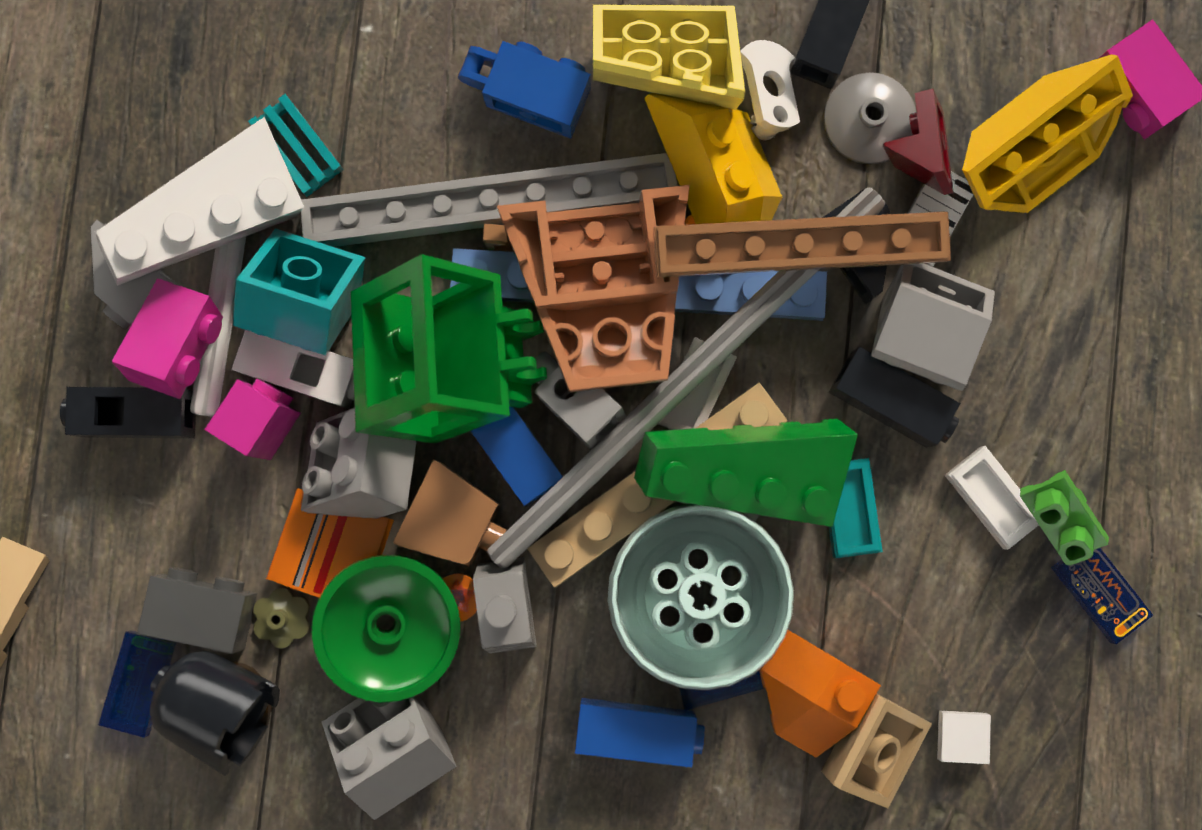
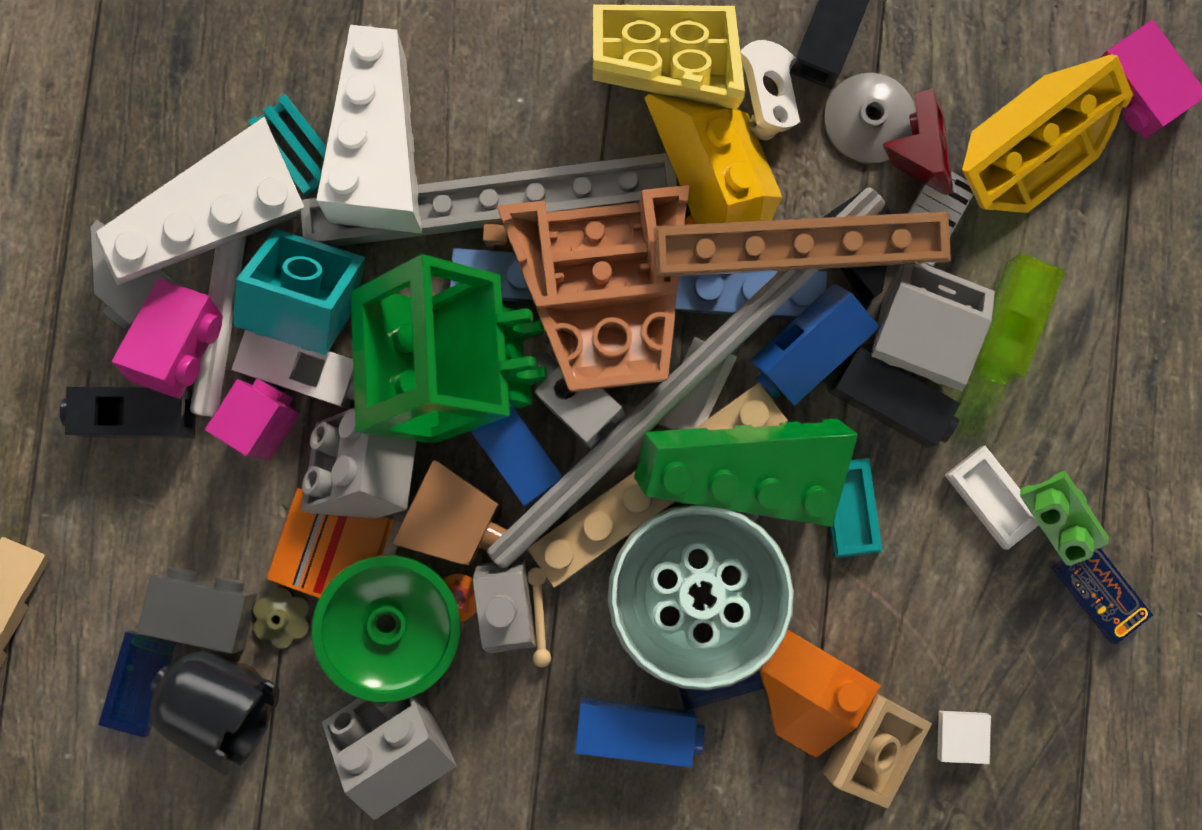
blue brick [458,41,591,139] -> none
none -> white wedge [316,25,422,234]
none -> tan hinge [527,567,551,668]
none -> blue brick [750,283,880,406]
none -> clear neon green brick [974,253,1066,384]

